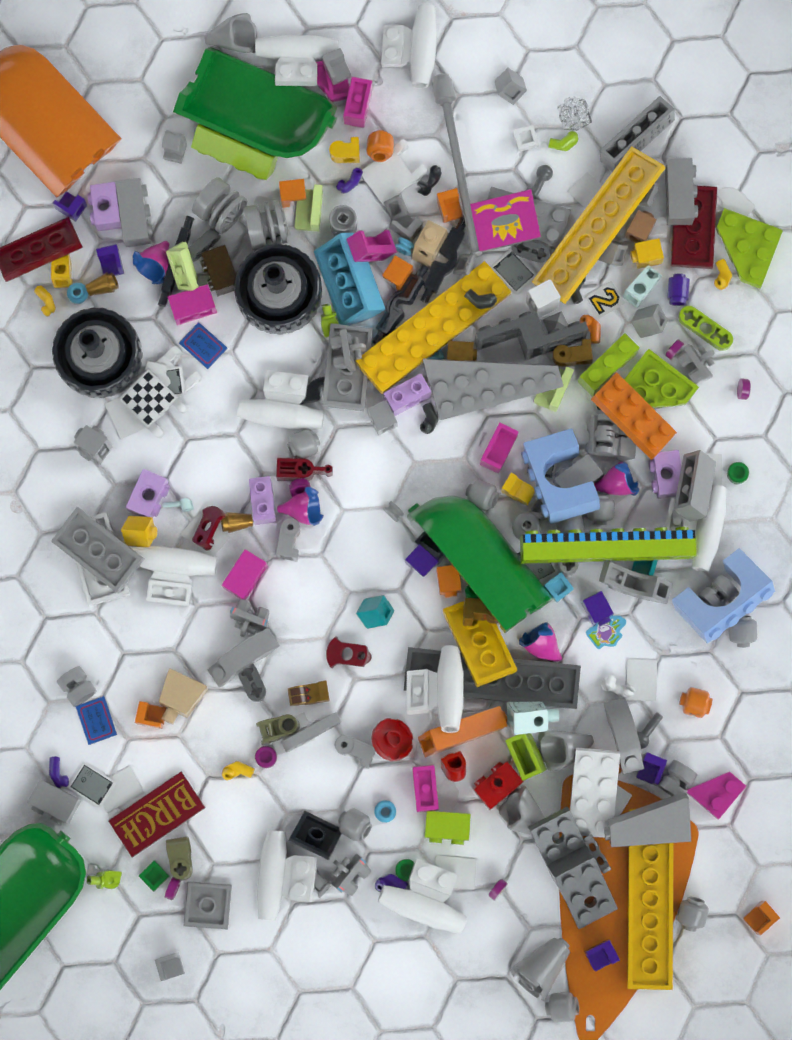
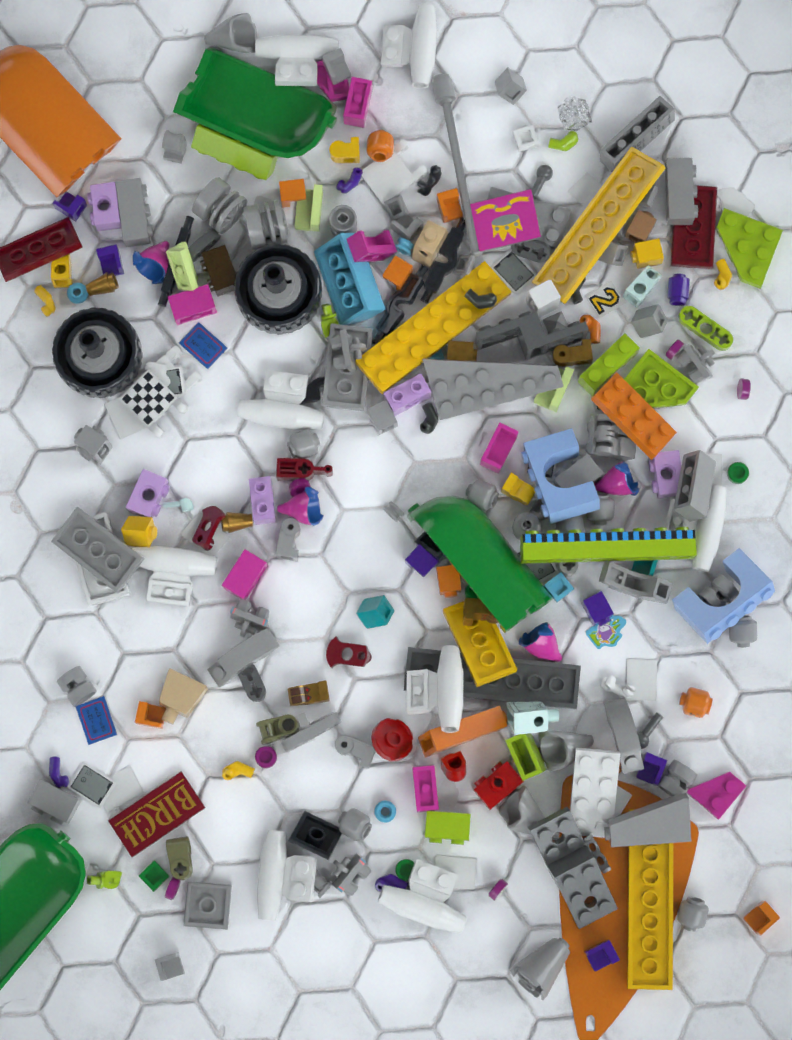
light grey head [545,992,579,1023] -> none

